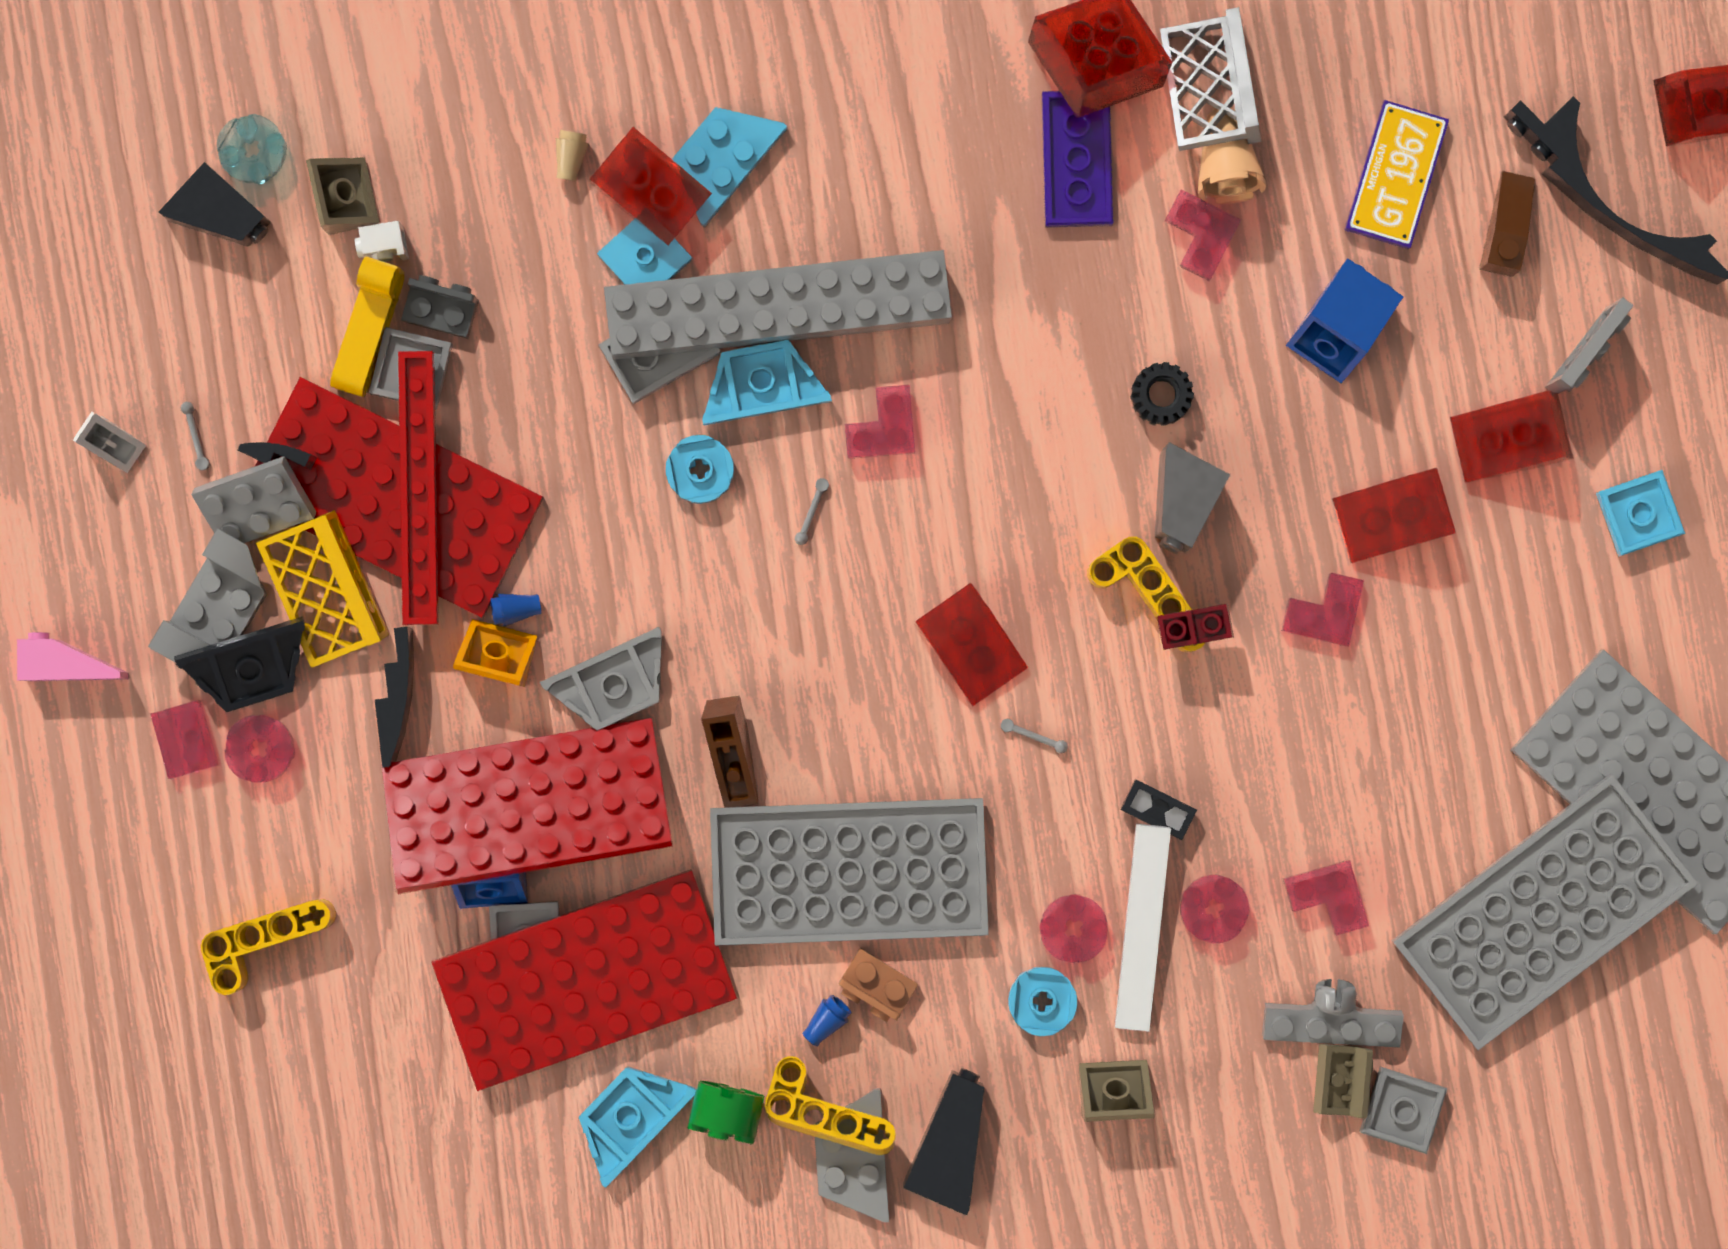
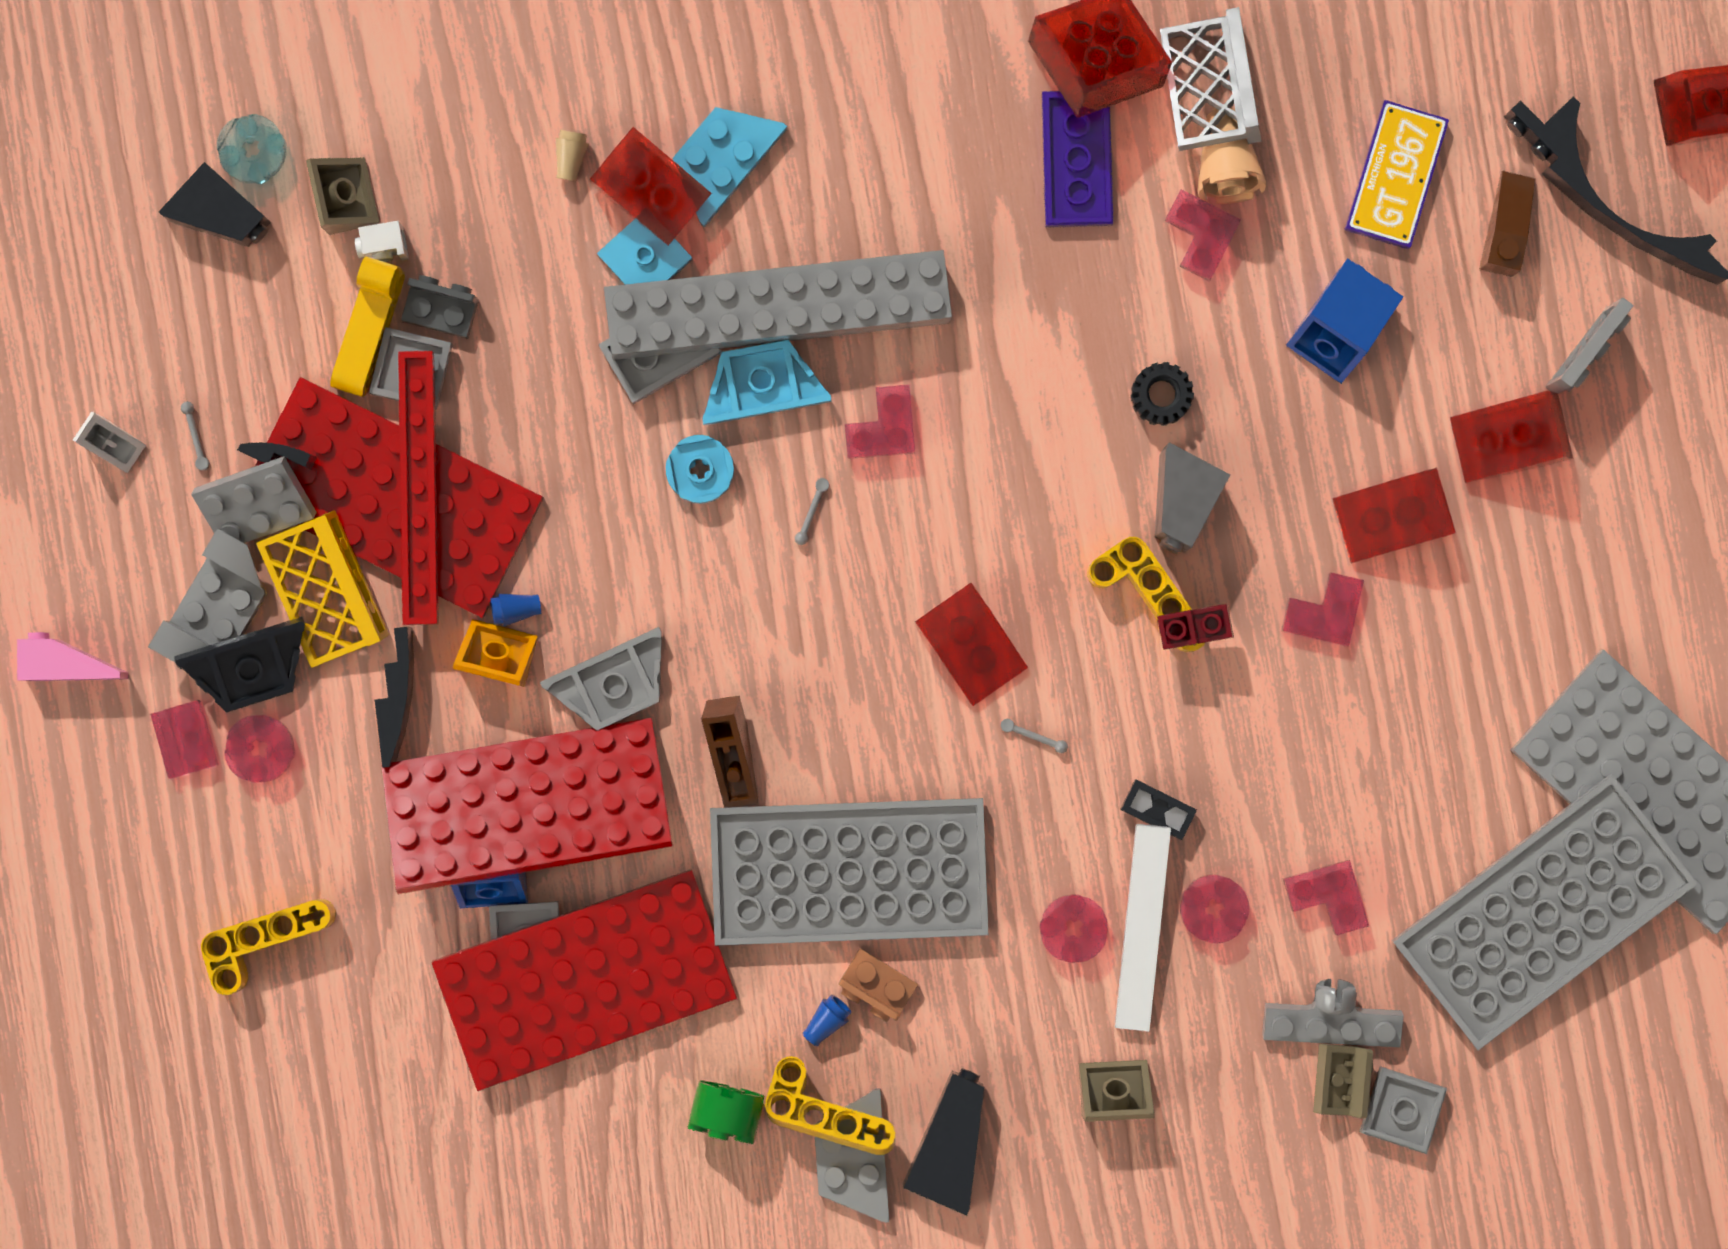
medium azure wing [578,1066,696,1188] -> none
medium azure plate [1008,967,1077,1036] -> none
medium azure plate [1596,470,1685,557] -> none

